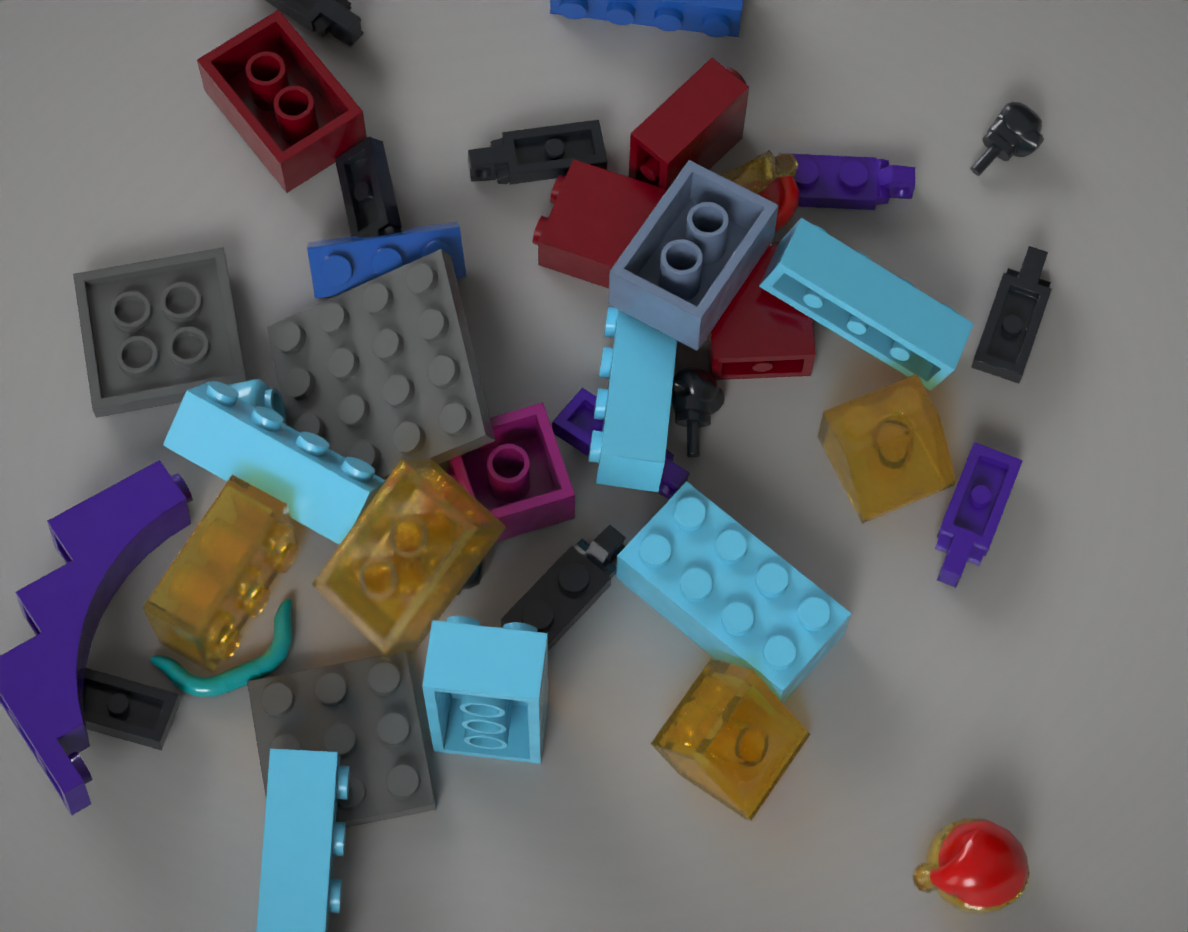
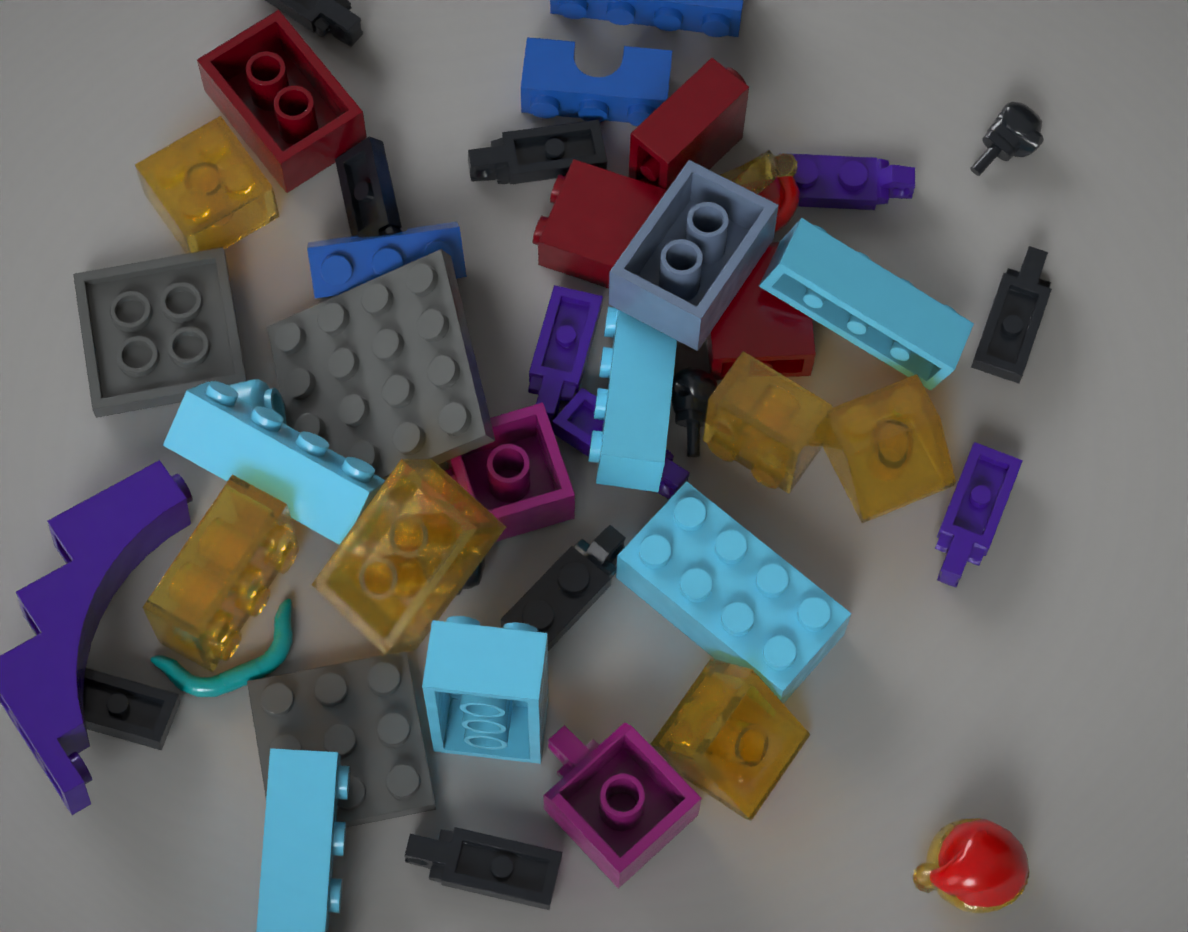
none -> clear yellow brick [135,116,280,254]
none -> black hinge [404,827,563,910]
none -> blue arch [521,37,673,127]
none -> dark purple hinge [528,285,603,427]
none -> magenta hinge [543,722,702,889]
none -> clear yellow brick [703,351,833,494]

